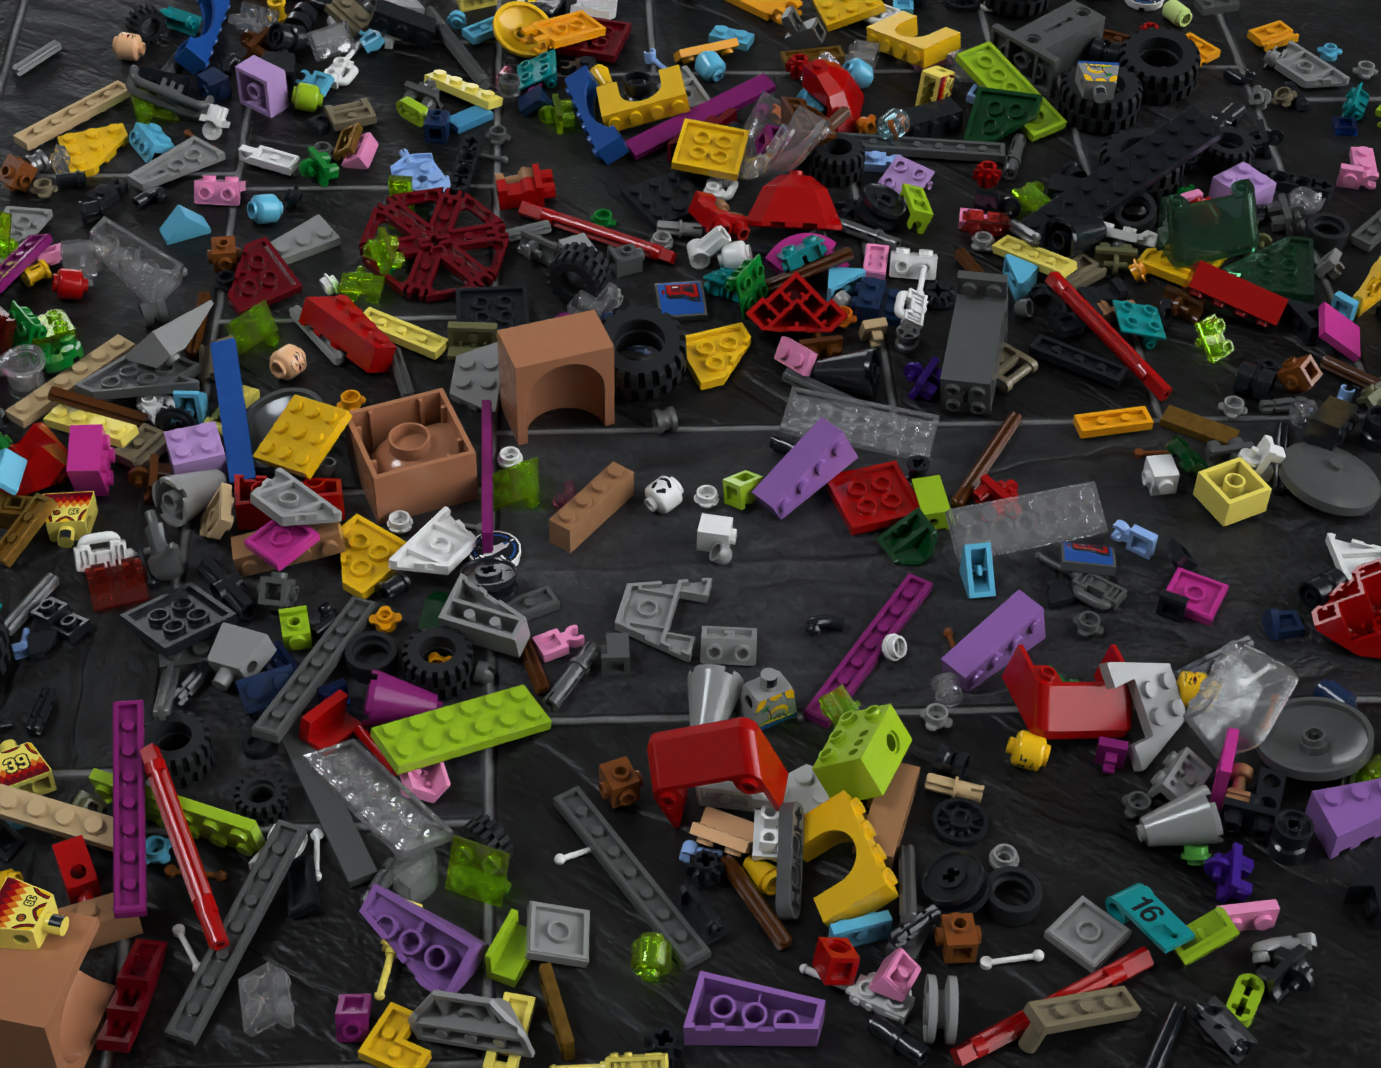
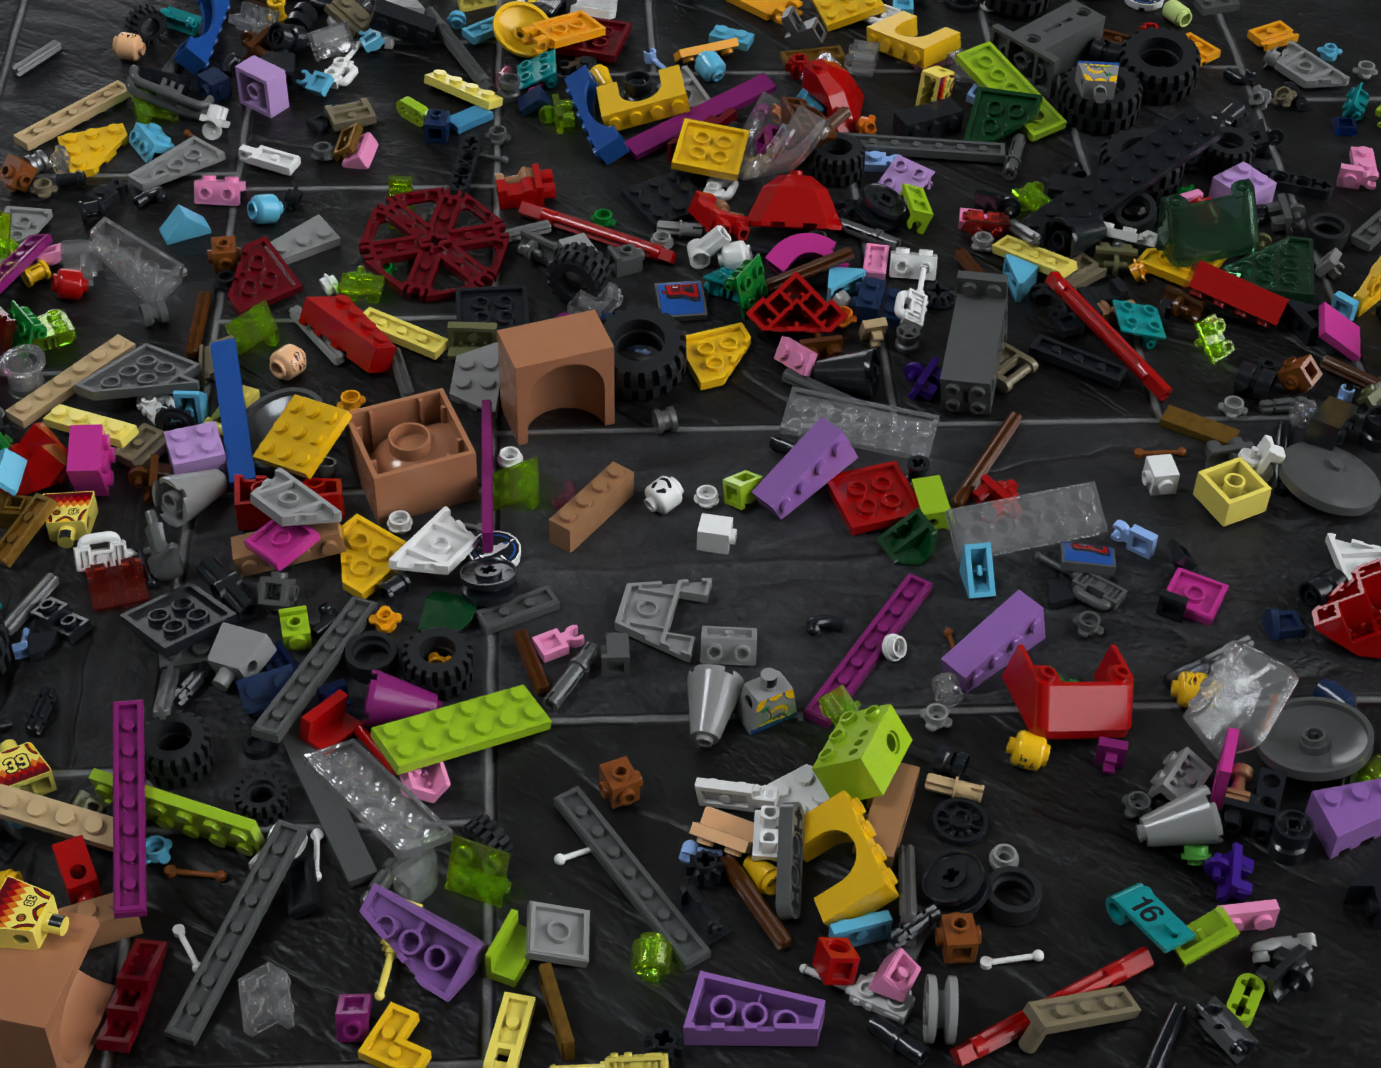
green plate [33,335,84,373] -> none
reddish brown axle [48,386,149,427] -> none
light grey wedge [125,300,214,368] -> none
red piece [139,743,230,951] -> none
tan plate [200,482,235,540] -> none
lime head [291,82,324,113] -> none
green hips [298,146,339,187] -> none
clear neon green hips [363,227,405,275] -> none
light blue plate [390,149,451,204] -> none
dark grey hips [403,79,444,110] -> none
light grey wedge [407,990,535,1058] -> none
light grey wedge [438,573,530,658] -> none
dark grey hinge [473,660,495,684] -> none
red windscreen [647,717,789,828] -> none
light grey hinge [709,541,733,565] -> none
teal hinge [776,235,827,272] -> none
medium azure head [843,58,874,89] -> none
clear light blue head [877,108,911,141] -> none
red gear [973,161,1002,189] -> none
dark grey hinge [1014,298,1034,318] -> none
light grey tile [1043,895,1132,973] -> none
light orange plate [1073,406,1154,439] -> none
light grey wing [1099,662,1188,772] -> none
dark green plate [1165,435,1210,479] -> none
clear hair [1289,187,1326,216] -> none

